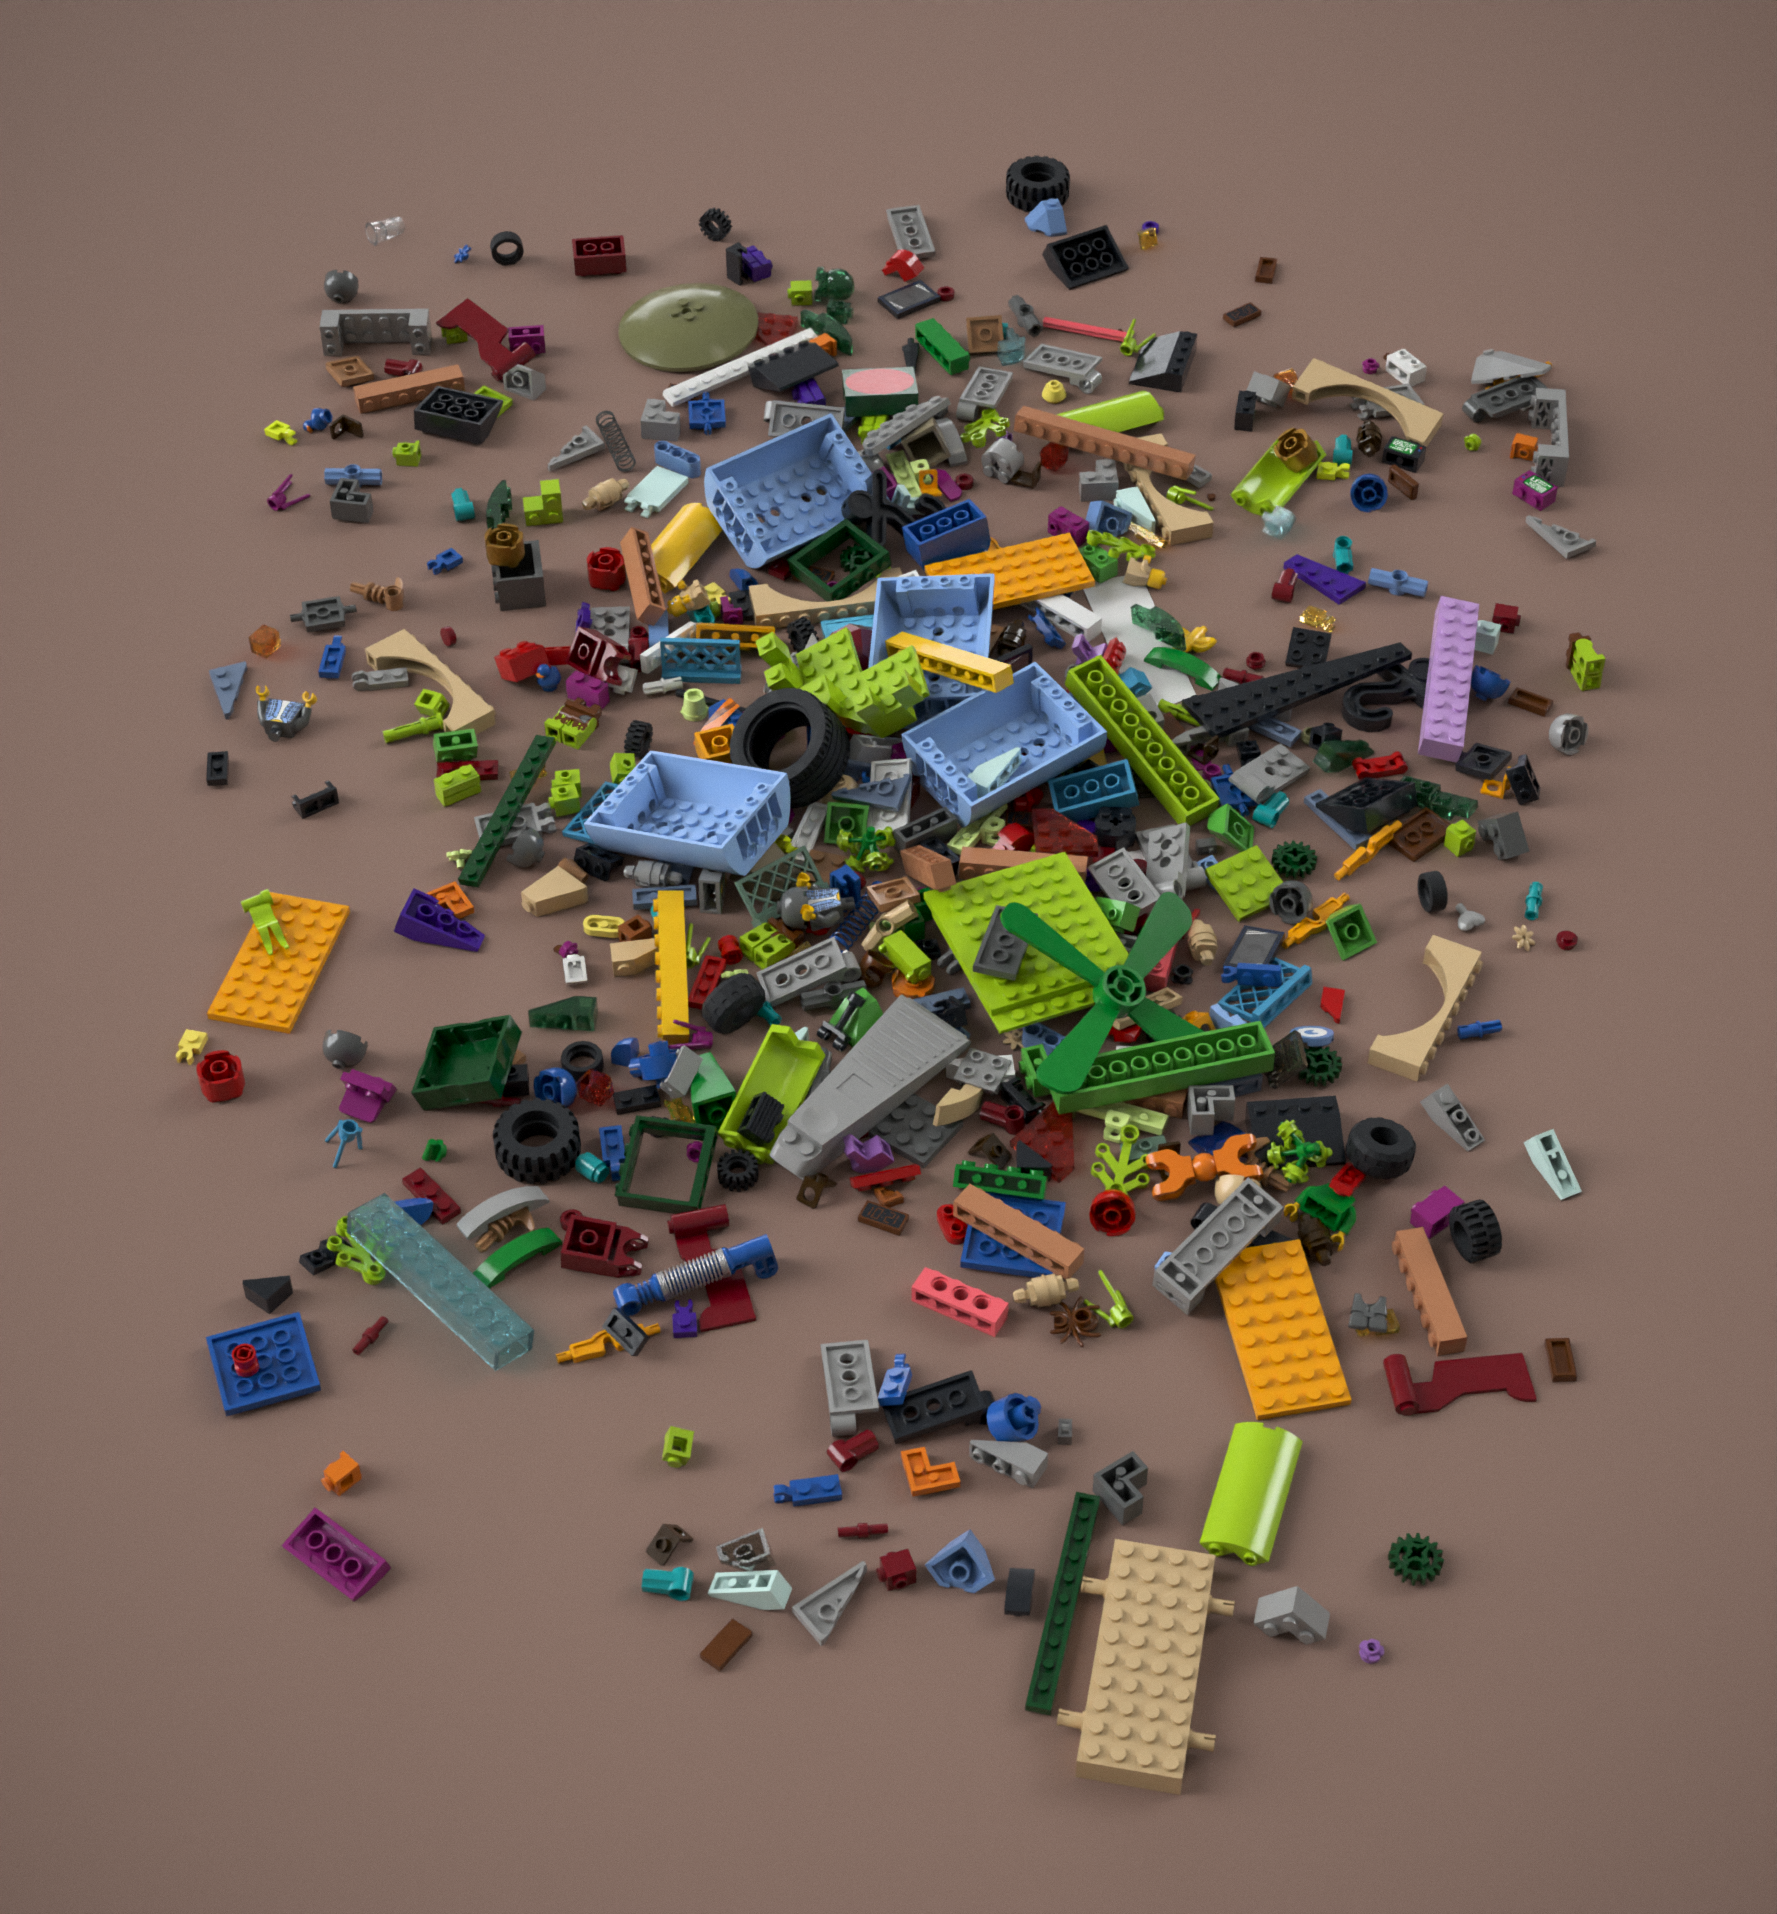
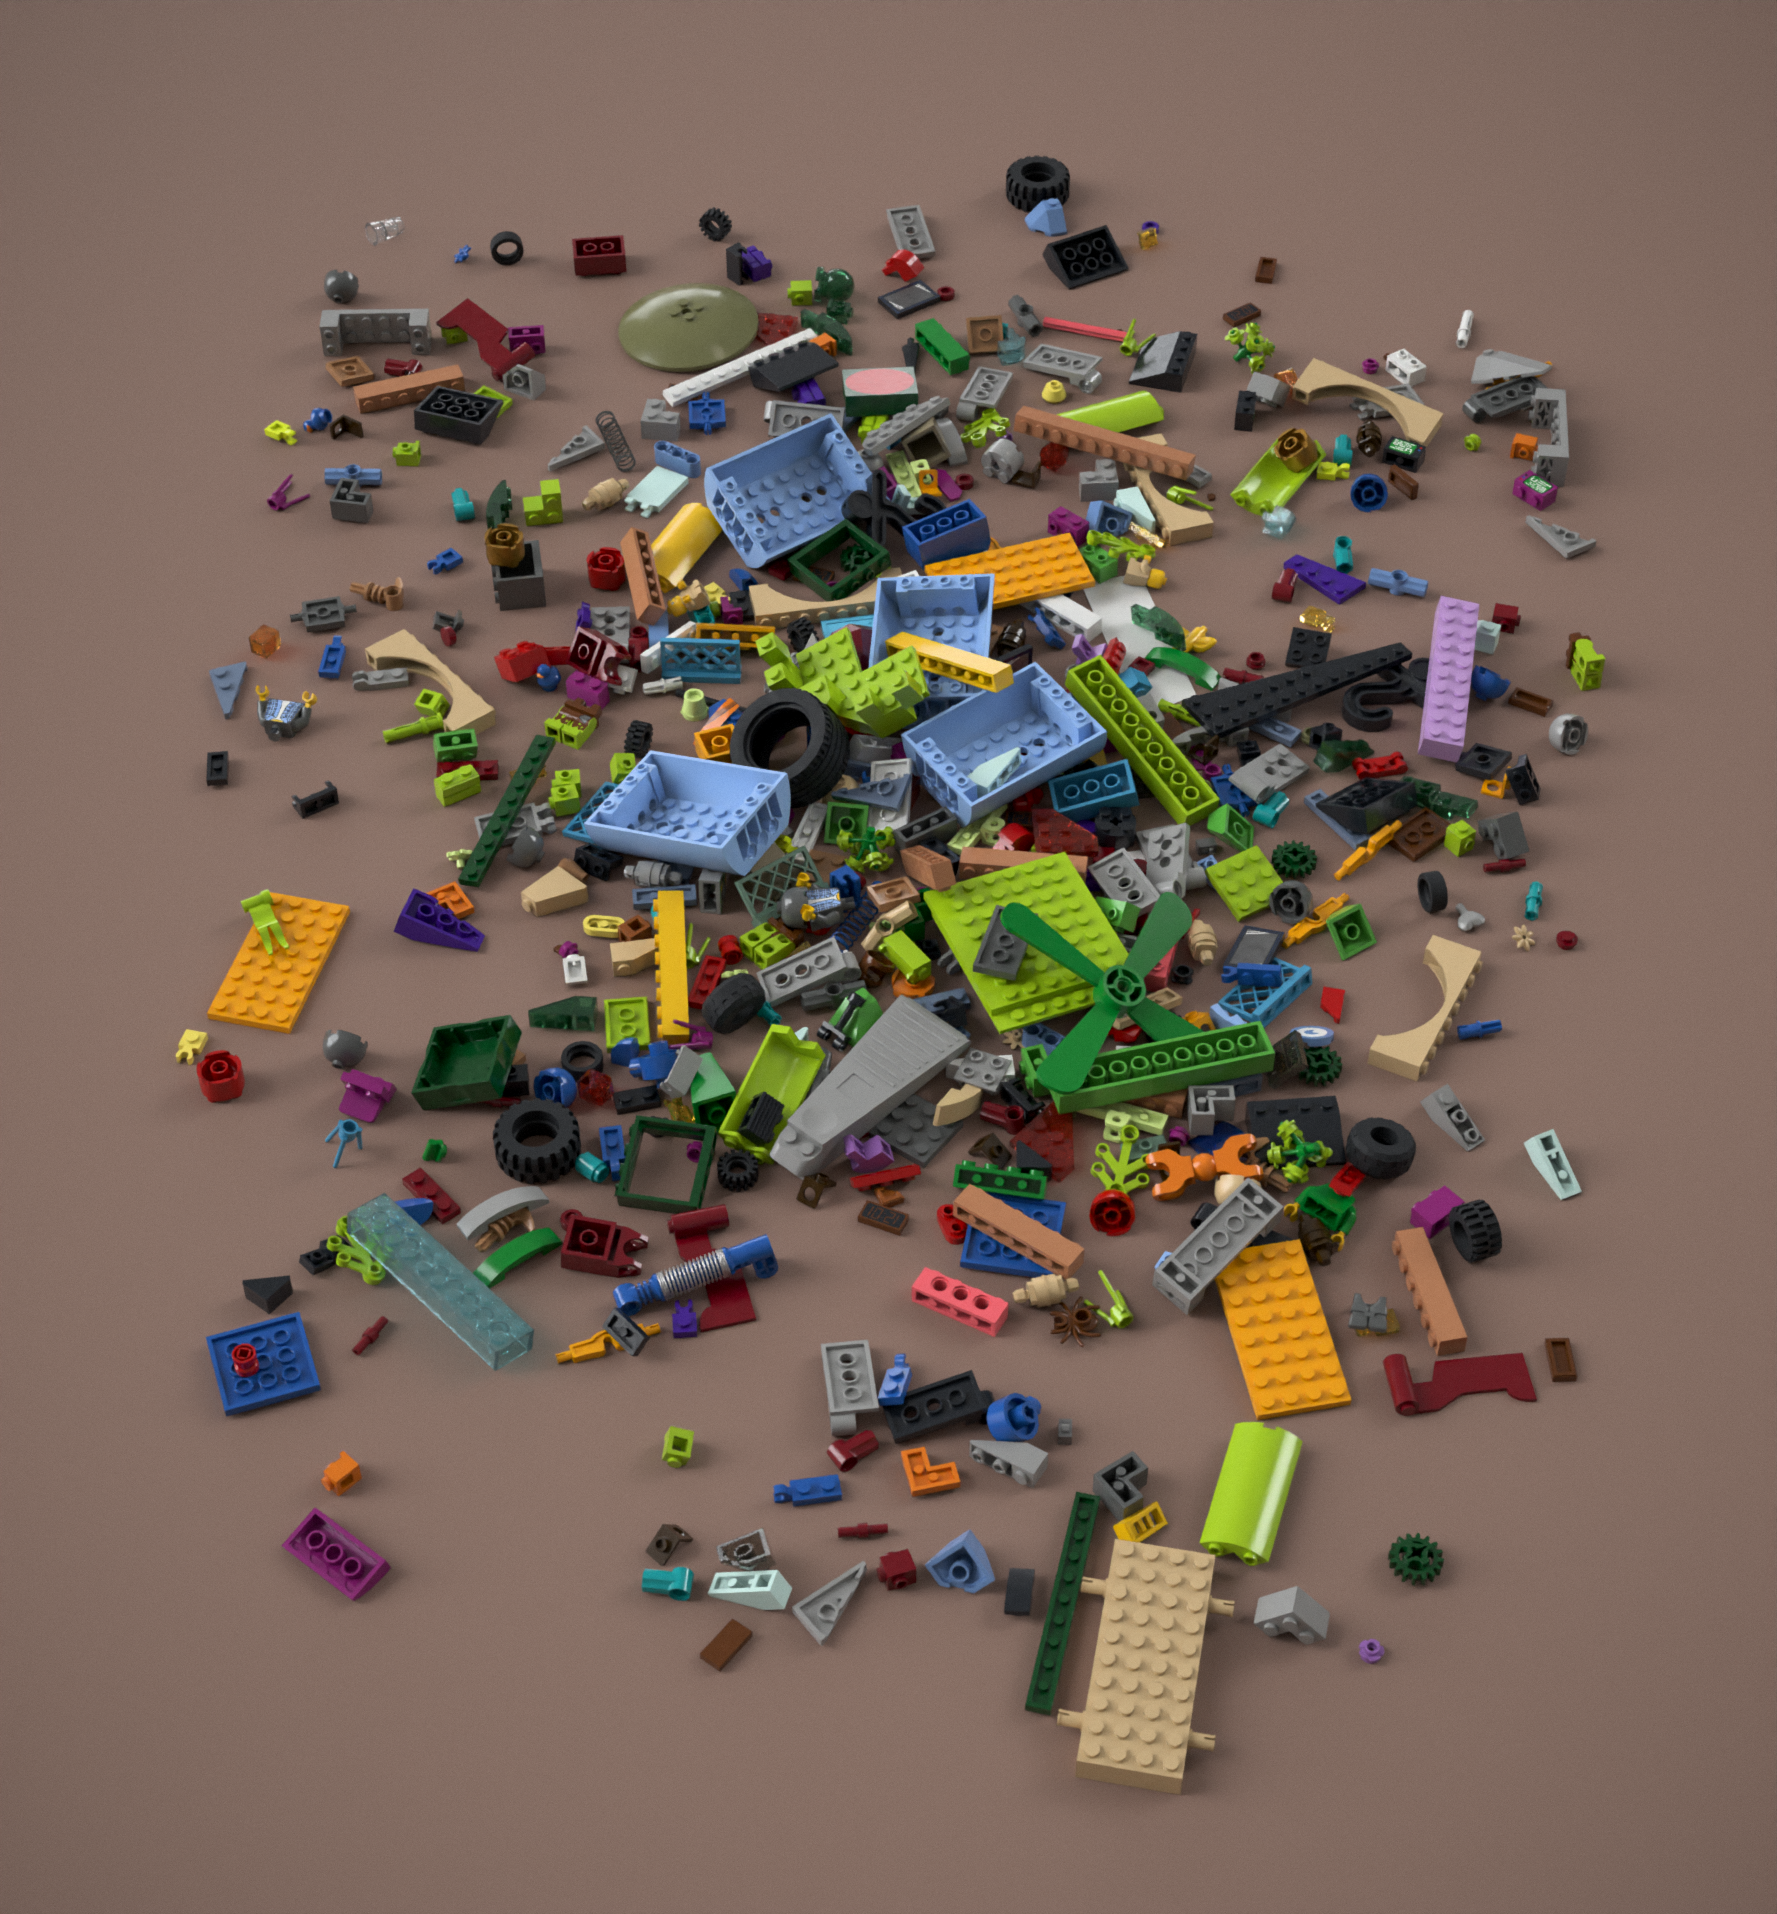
none -> dark grey bracket [433,610,464,634]
none -> lime tile [604,996,650,1053]
none -> yellow slope [1113,1501,1168,1543]
none -> dark red tile [1128,656,1155,677]
none -> magenta plate [1169,1126,1190,1146]
none -> lime plant [1225,322,1275,374]
none -> white pin [1456,310,1474,348]
none -> dark red bar [1483,859,1526,872]

